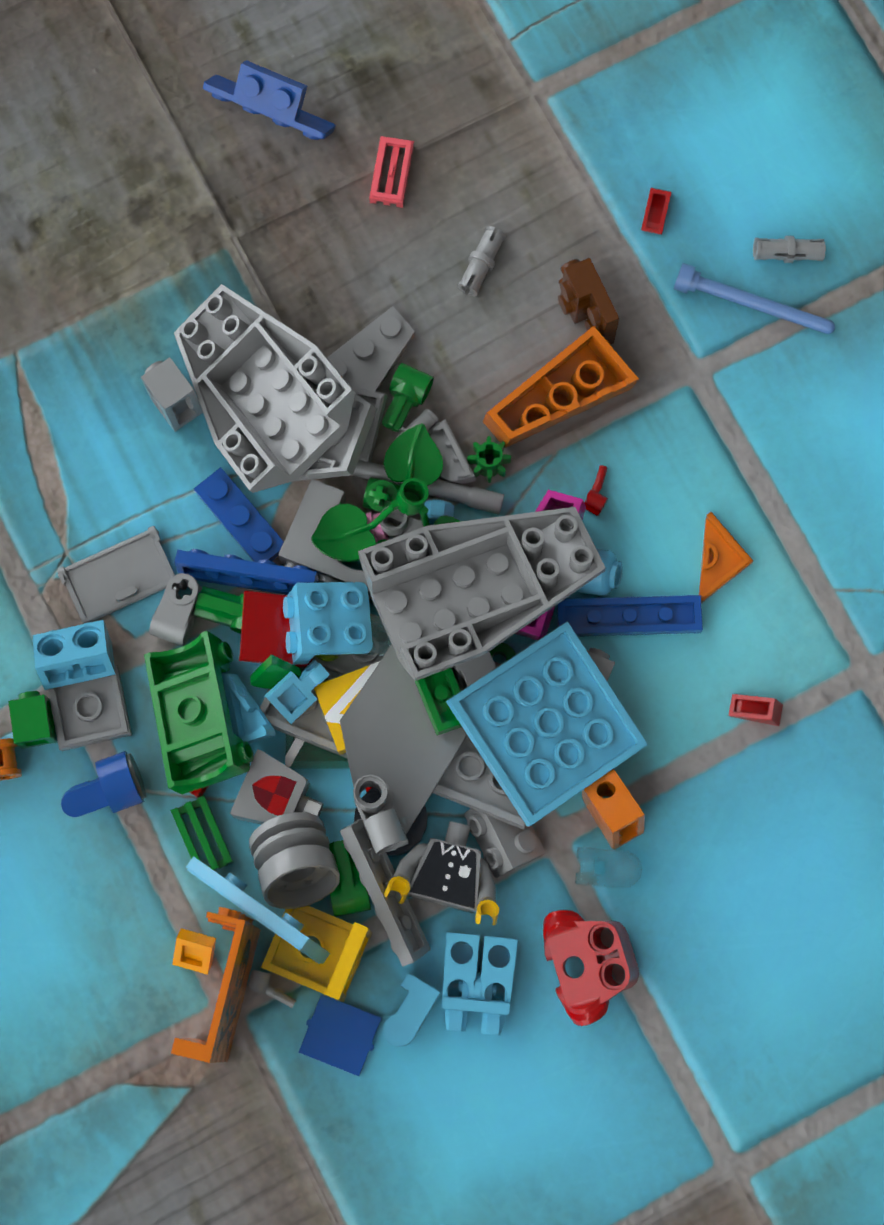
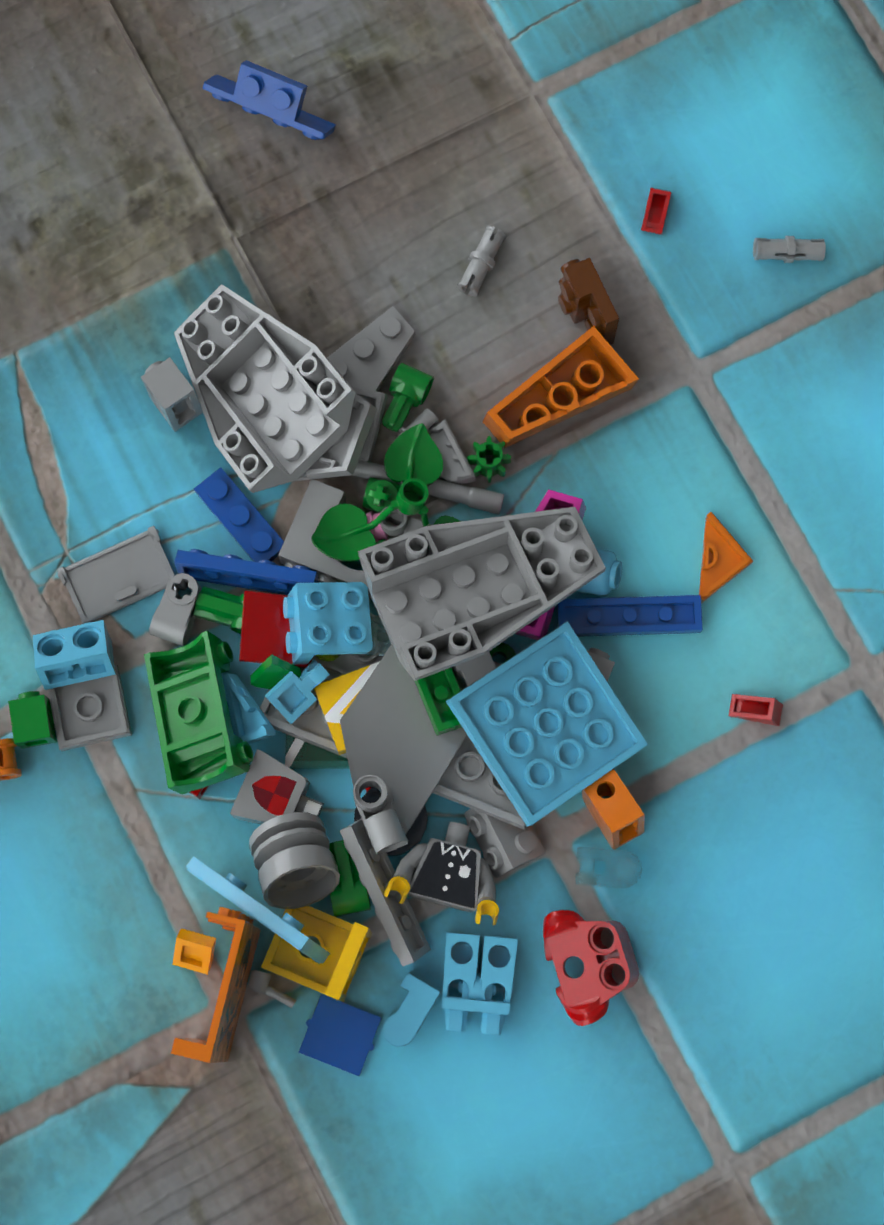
blue piece [61,751,146,817] -> none
green tile [170,795,234,871] -> none
coral tile [369,136,414,208] -> none
medium azure tile [421,499,454,525] -> none
red hand [584,465,608,516] -> none
medium blue piece [673,263,835,334] -> none

